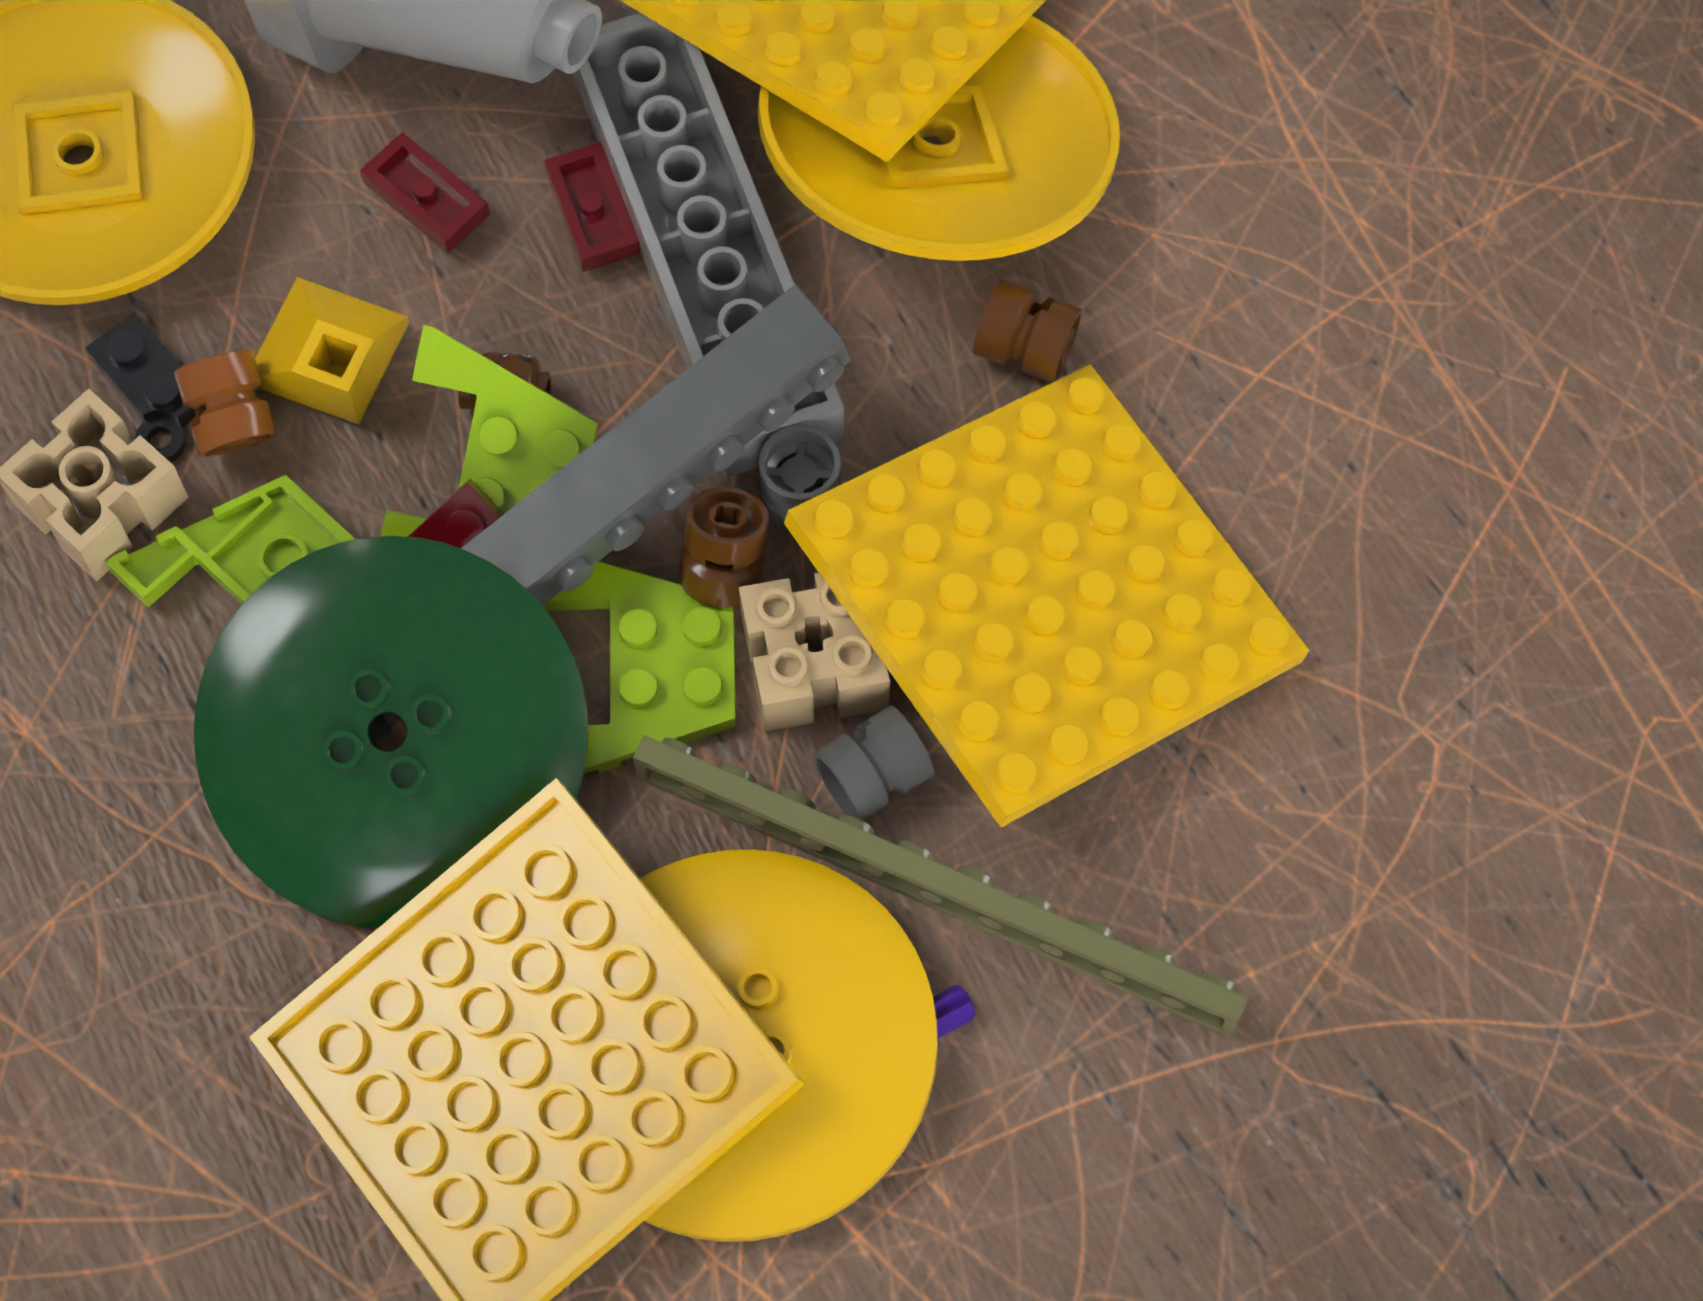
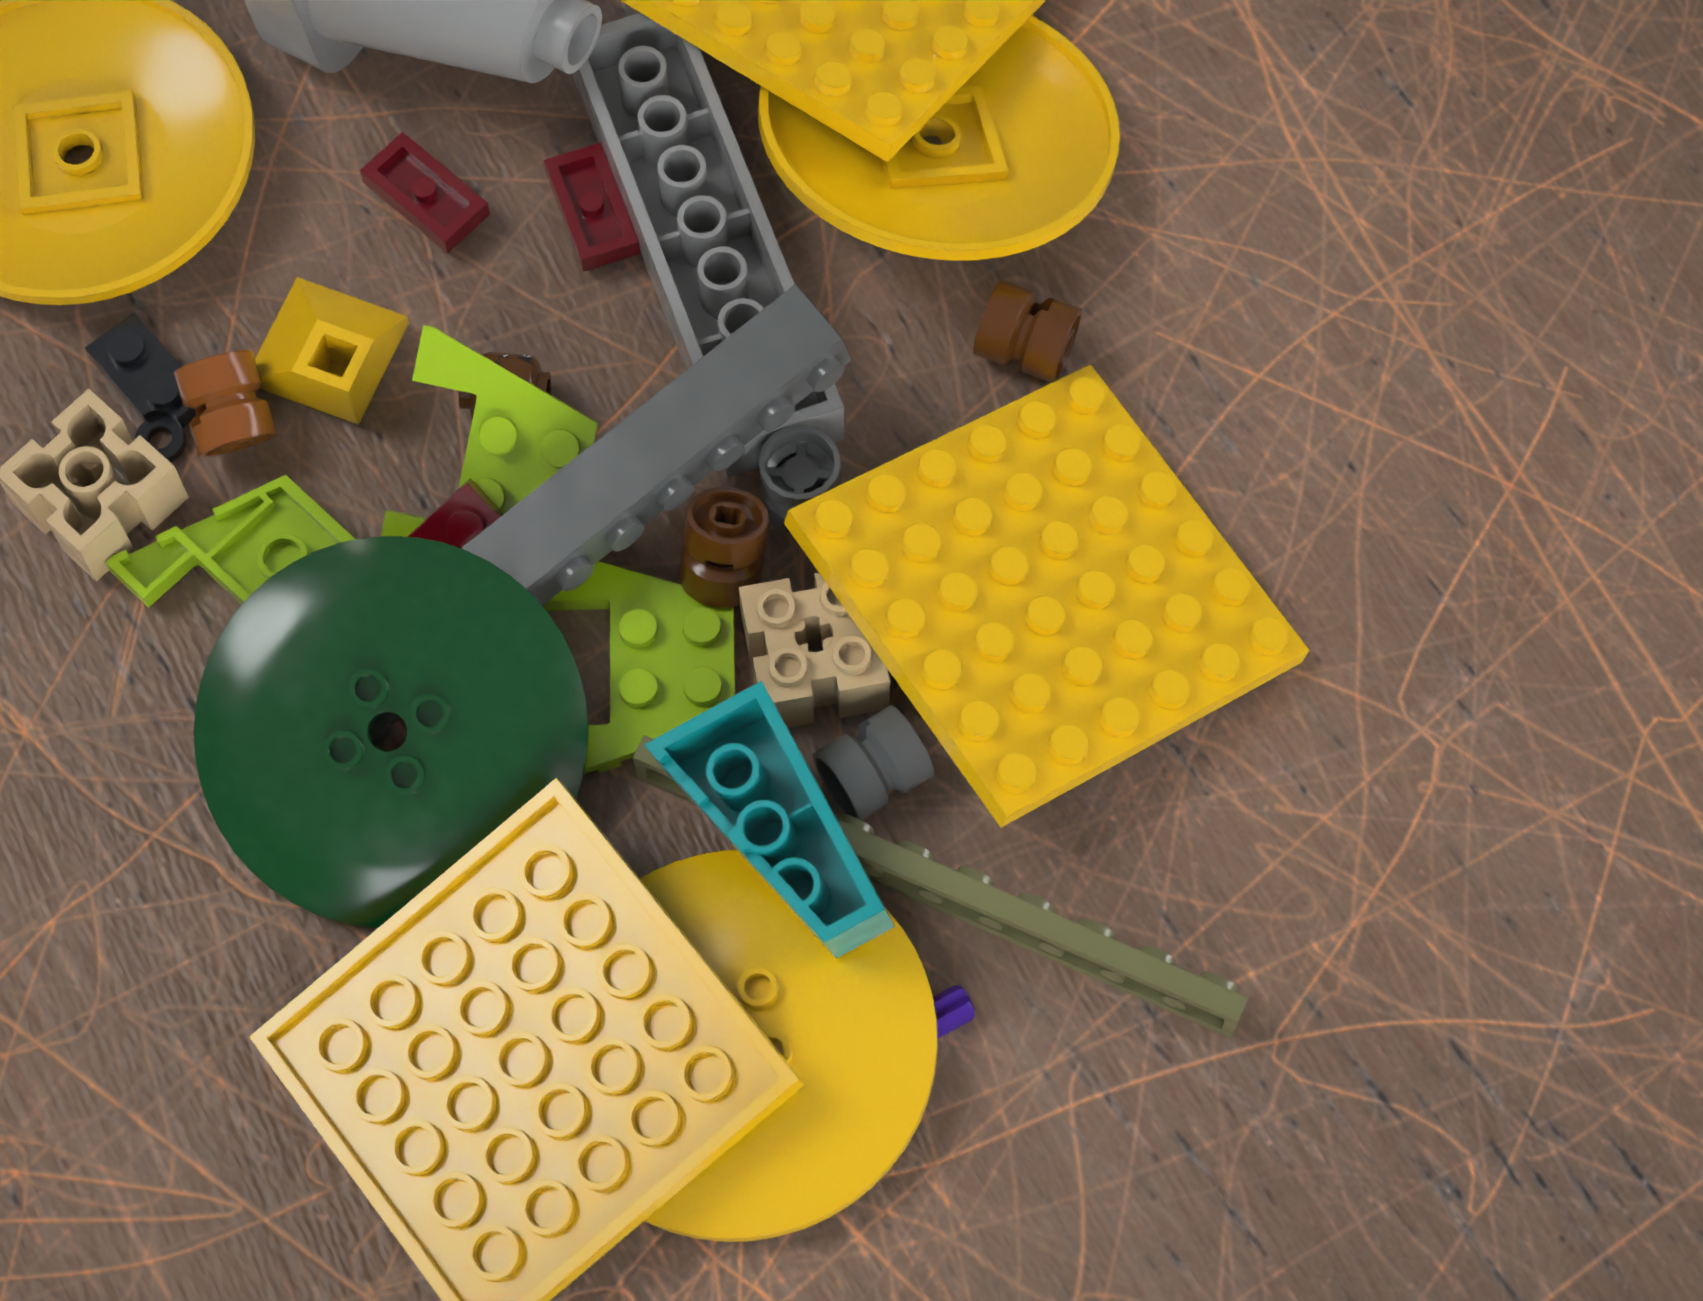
none -> teal wedge [644,681,895,959]

